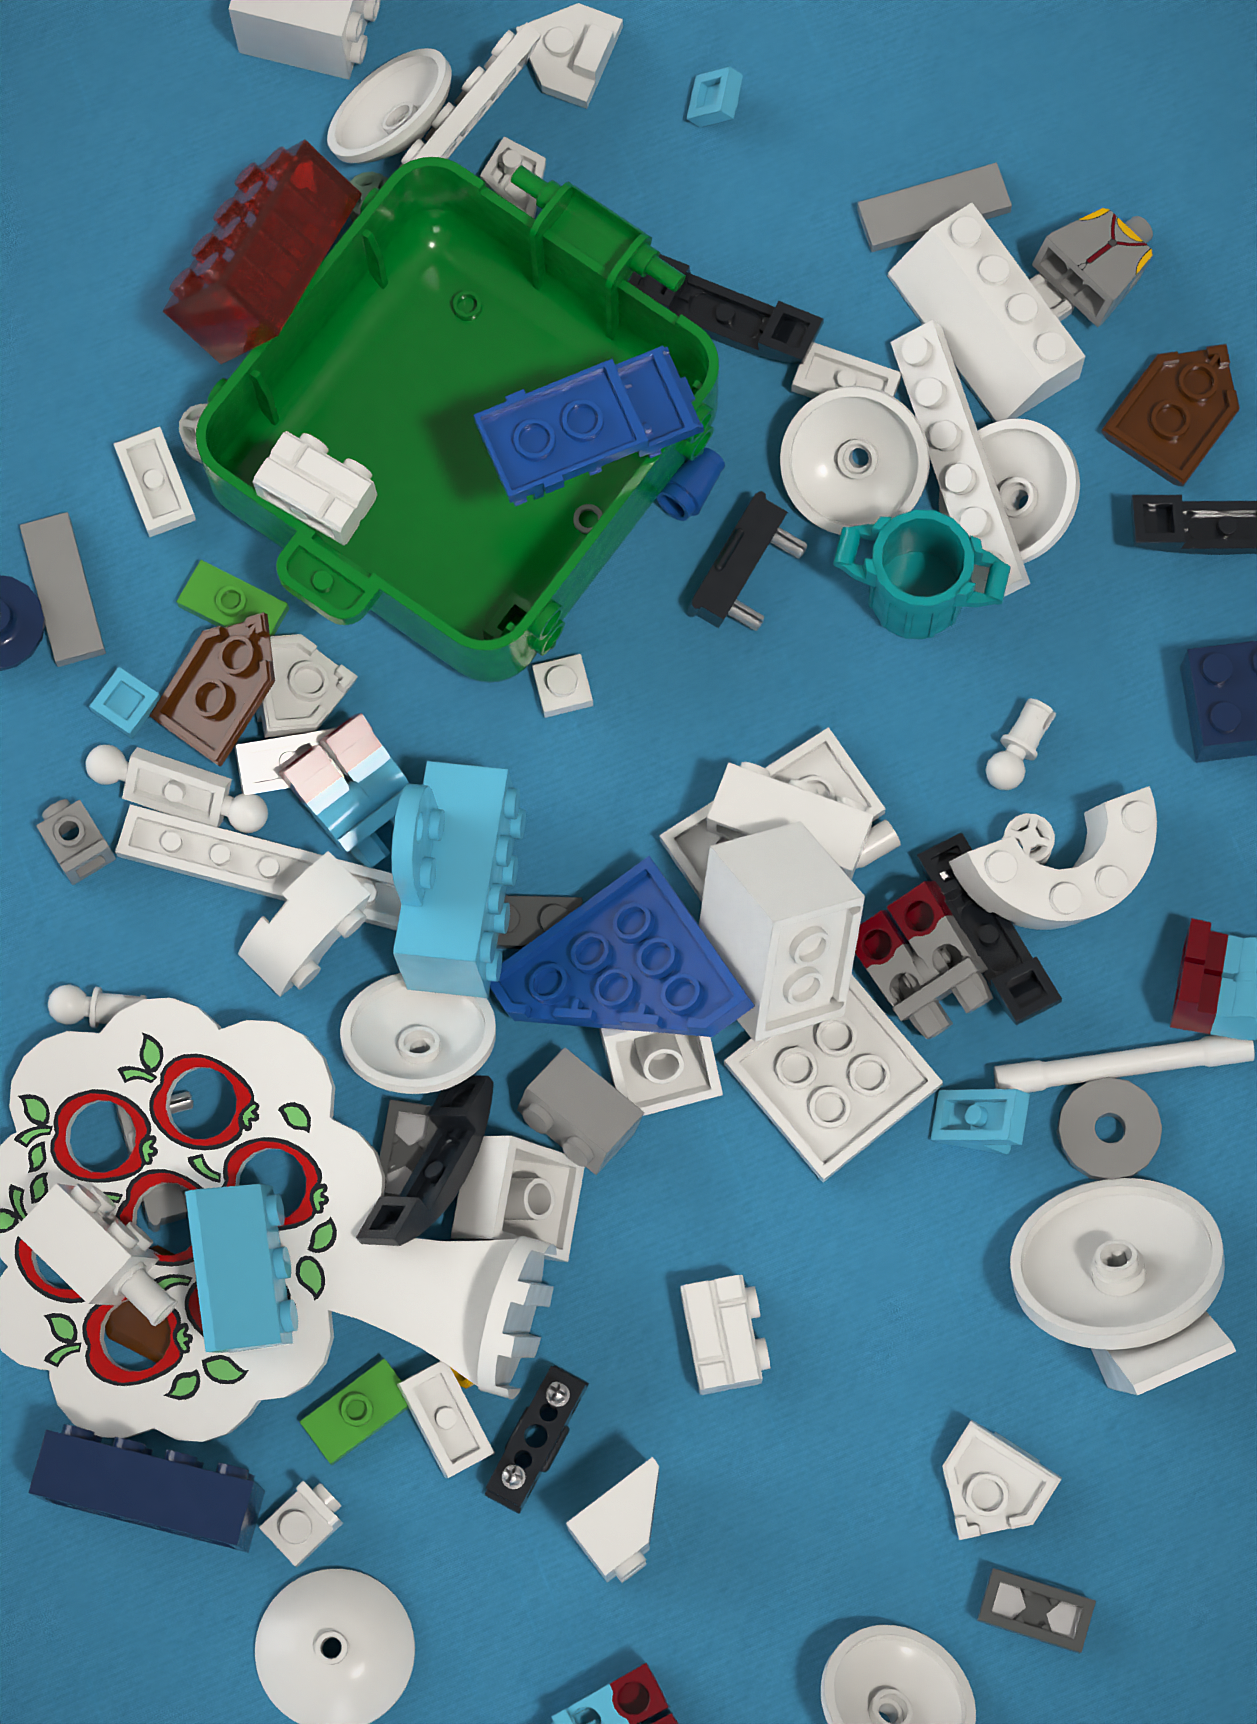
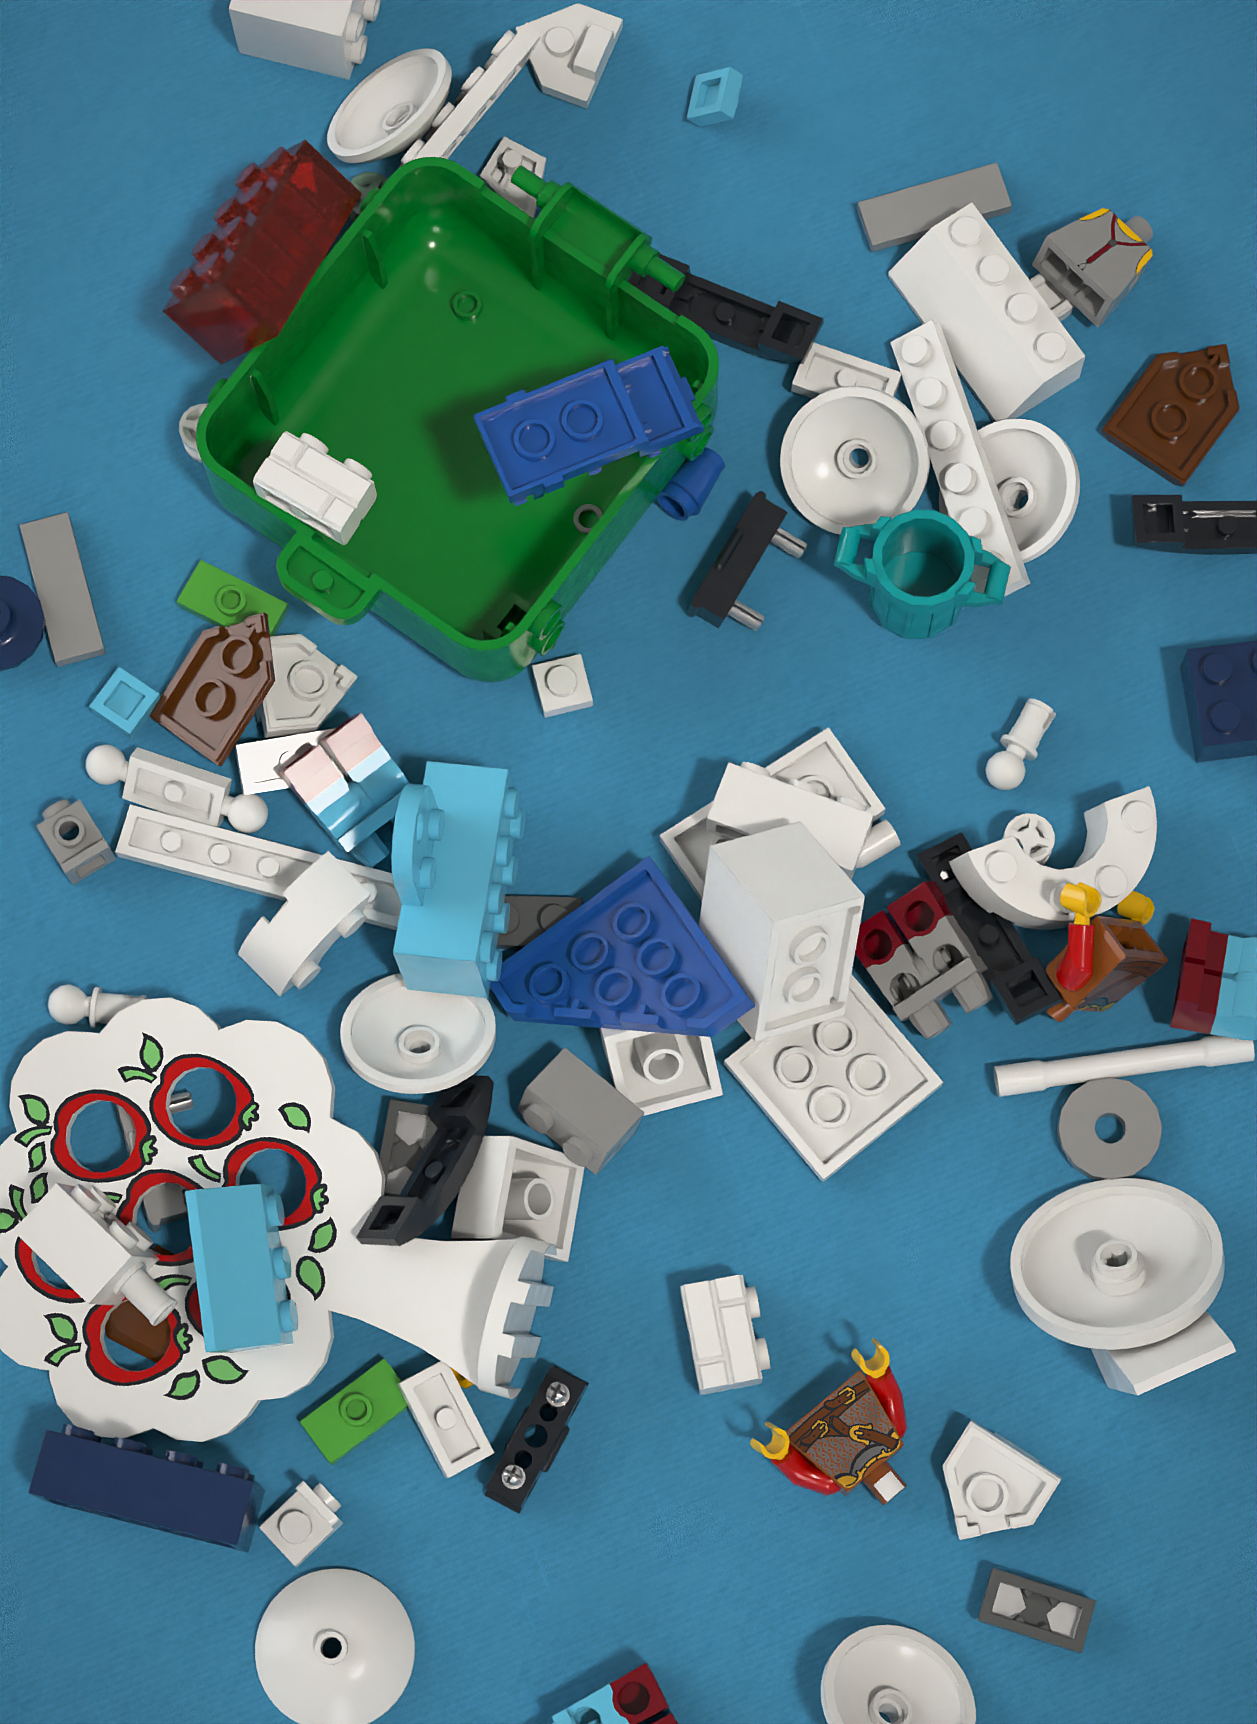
white plate [114,427,196,537] -> none
white slope [566,1457,659,1583] -> none
medium azure slope [931,1089,1030,1154] -> none
none -> torso [750,1338,907,1506]
none -> torso [1046,882,1169,1022]

